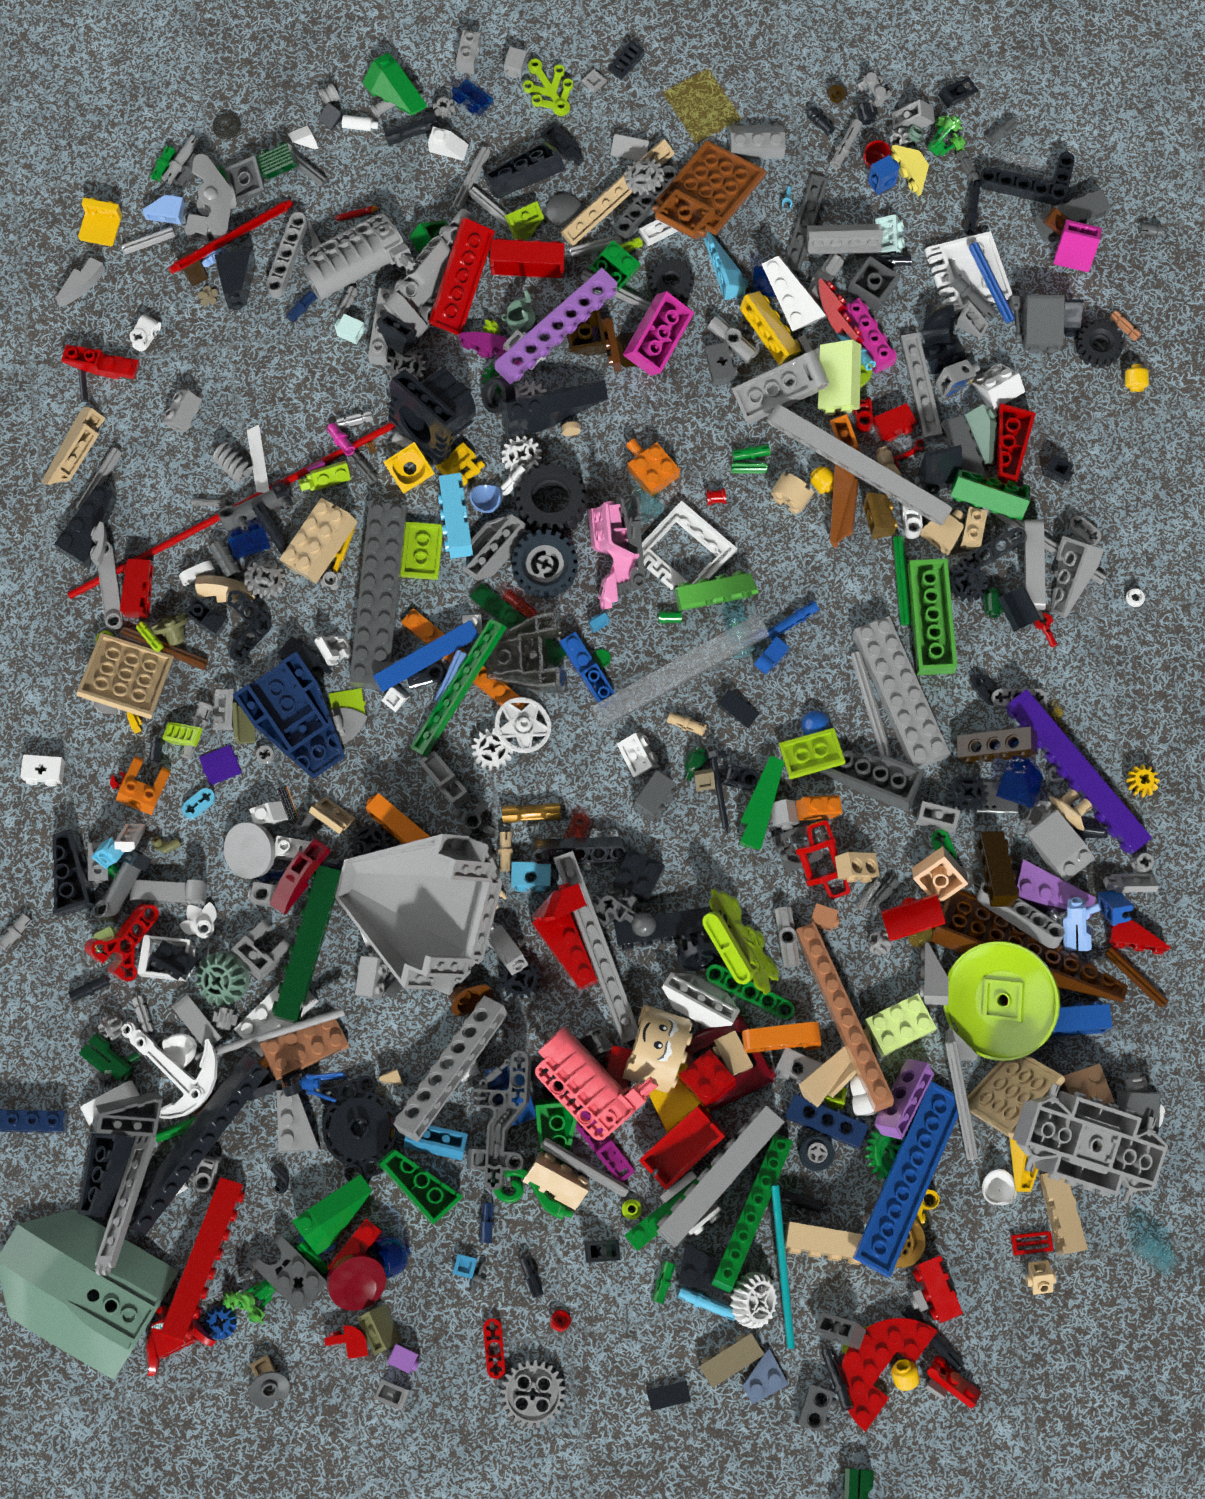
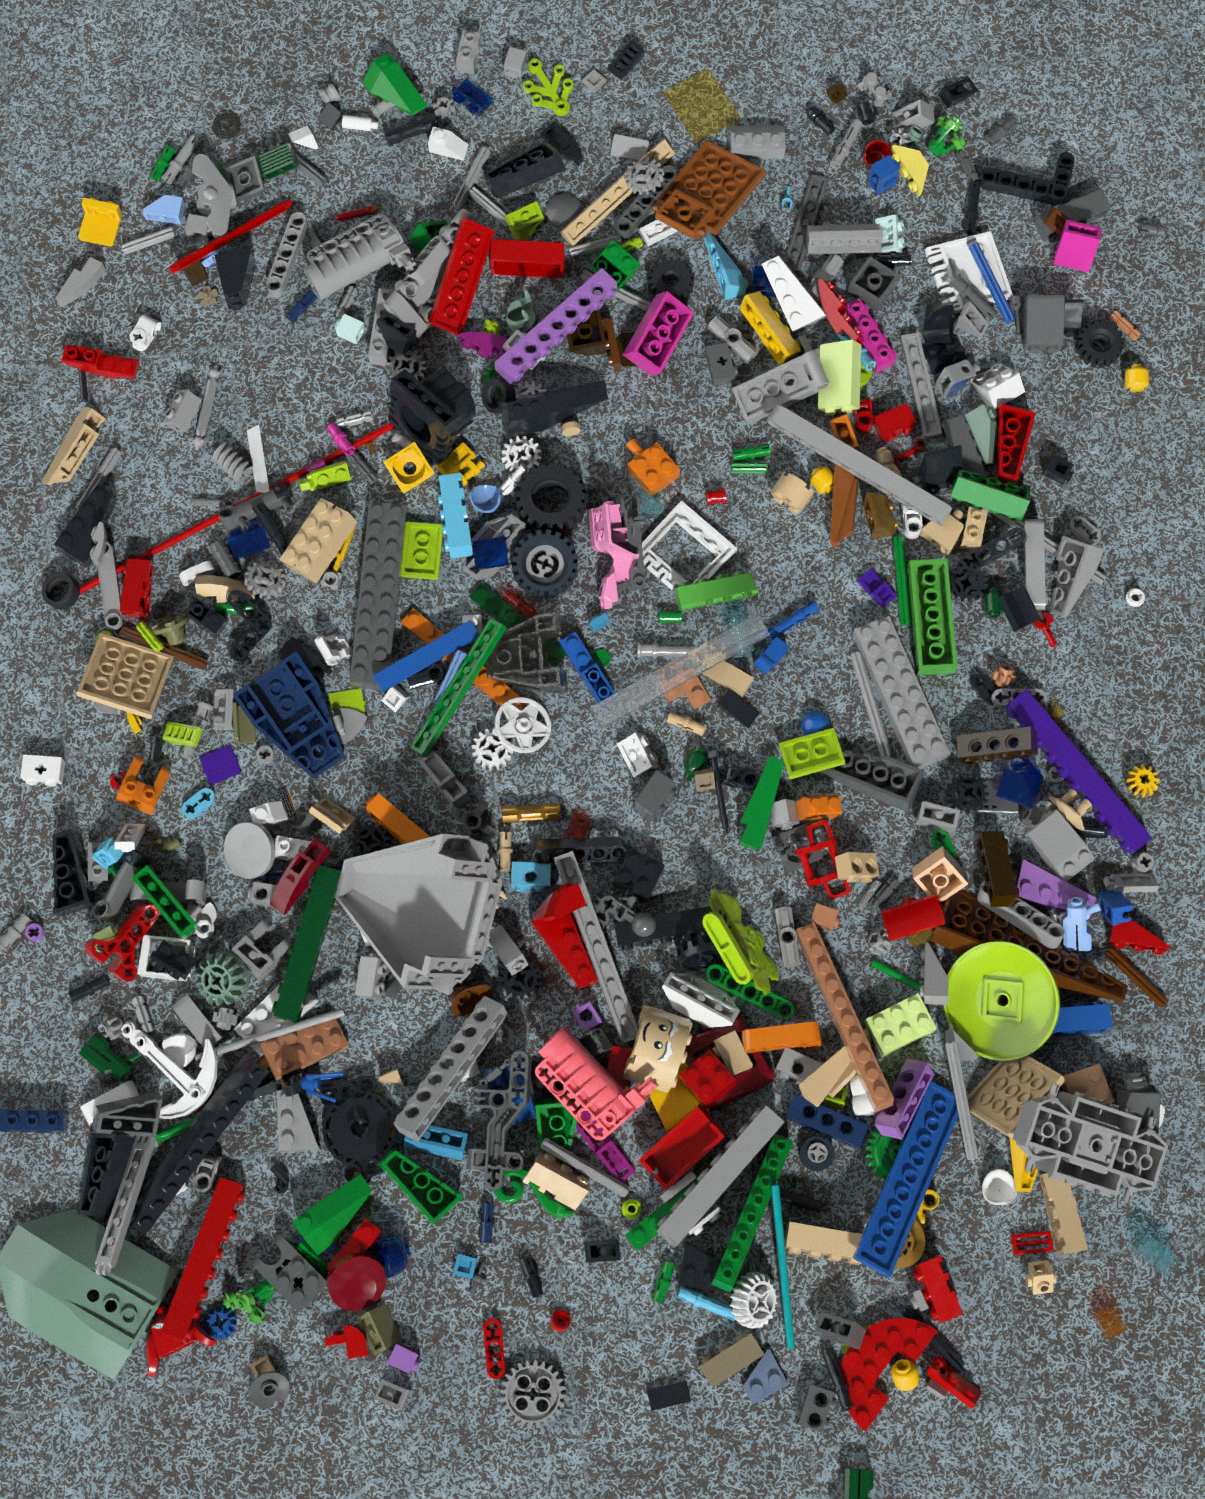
none -> medium lavender bush [25,923,44,942]
none -> black tyre [41,572,80,610]
none -> green brick [132,865,200,940]
none -> light grey wheel [192,365,221,451]
none -> green pin [215,601,254,615]
none -> clear blue piece [472,536,509,571]
none -> medium lavender brick [573,1002,602,1032]
none -> light grey pin [637,641,694,659]
none -> nougat plate [659,668,711,710]
none -> tan slope [695,653,754,697]
none -> dark purple slope [856,568,897,608]
none -> green piece [871,959,922,992]
none -> nougat gear [992,664,1017,687]
none -> clear orange brick [1093,1306,1127,1340]

